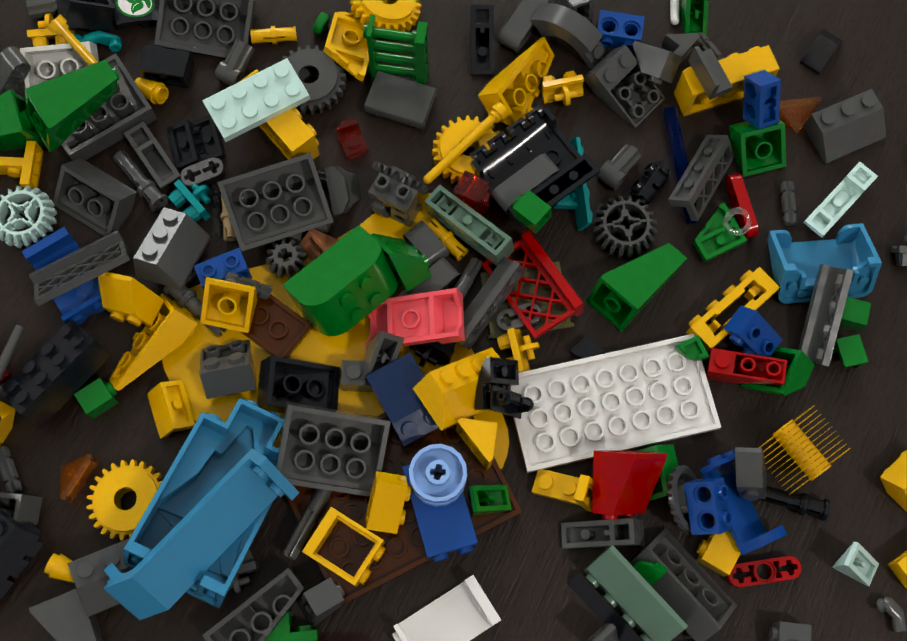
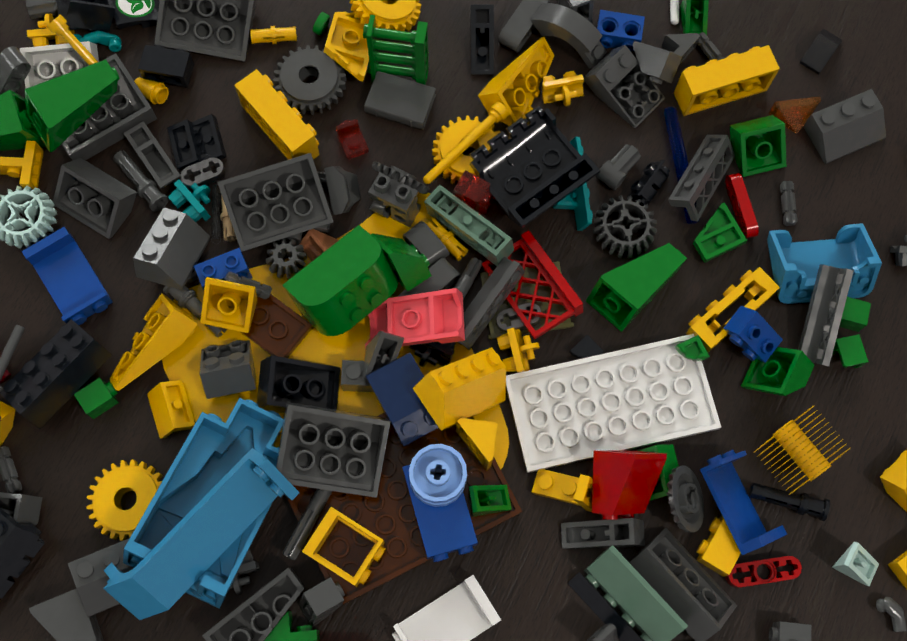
dark grey fence [29,230,130,306] -> none
yellow cone [44,553,74,583] -> none
clear orange slope [60,453,100,504] -> none
yellow slope [98,272,164,327] -> none
light aqua plate [202,58,310,142] -> none
dark grey piece [215,39,255,86] -> none
yellow brick [365,471,411,534] -> none
black slope [475,357,519,411] -> none
black hinge [489,385,534,419] -> none
dark grey beam [491,153,560,214] -> none
green brick [512,190,552,234] -> none
green tile [633,561,668,586] -> none
blue brick [684,477,732,535] -> none
dark grey panel [688,46,732,100] -> none
red slope [706,348,787,385] -> none
clear piece [724,208,751,235] -> none
dark grey slope [735,447,767,501] -> none
blue brick [743,70,781,129] -> none
light aqua slope [803,162,878,238] -> none

